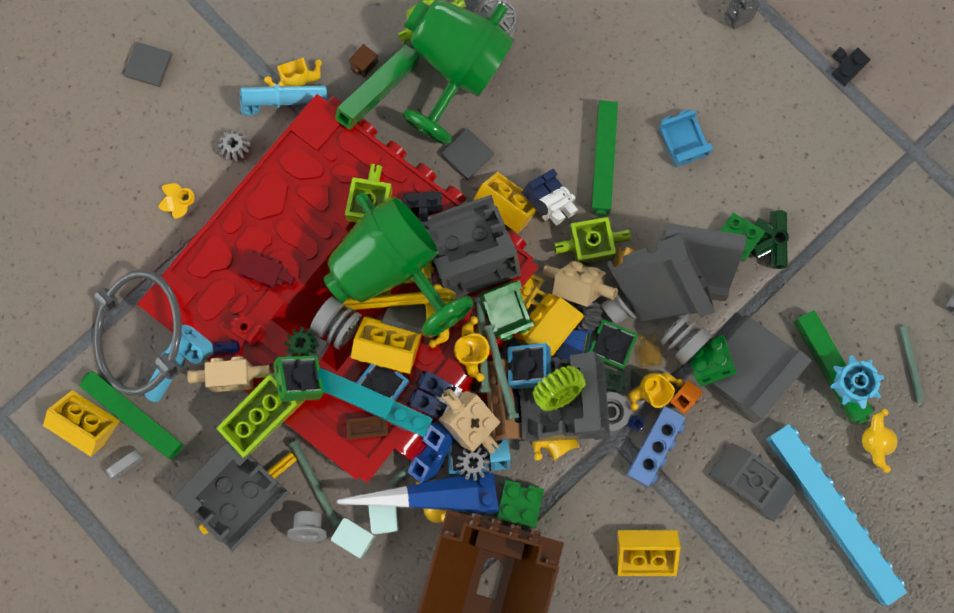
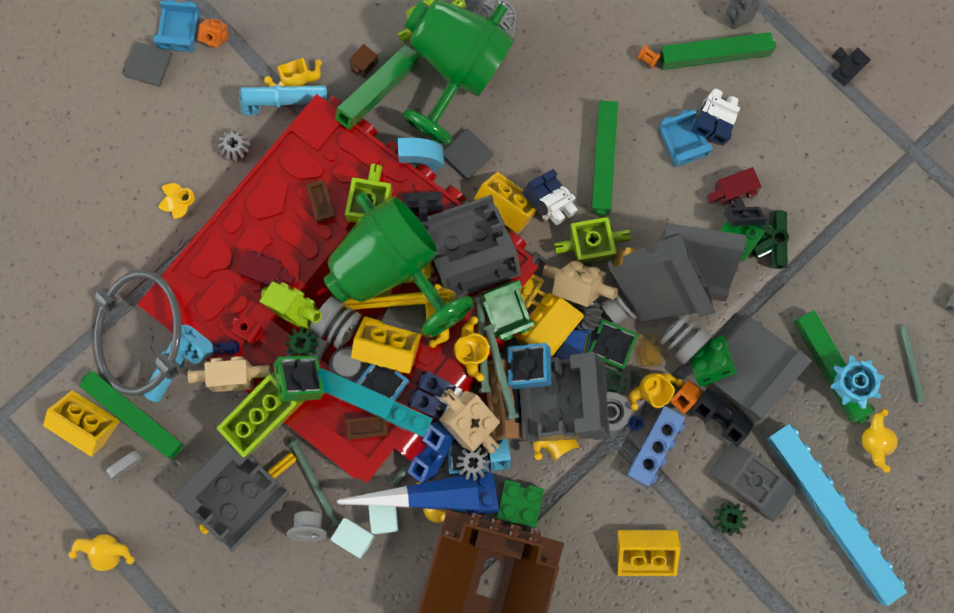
lime gear [533,366,586,411] -> none
none -> yellow piece [68,534,135,571]
none -> dark azure panel [154,0,200,52]
none -> orange brick [198,18,229,47]
none -> lime brick [259,281,322,331]
none -> reddish brown plate [306,179,336,223]
none -> light grey piece [329,346,368,383]
none -> medium azure arch [398,138,444,175]
none -> flat silver slope [532,252,547,277]
none -> orange bush [637,45,661,69]
none -> green brick [659,32,776,70]
none -> black arch [690,388,754,447]
none -> hips [691,88,740,146]
none -> dark red hinge [707,167,762,205]
none -> dark green gear [713,502,748,536]
none -> black plate [723,198,767,227]

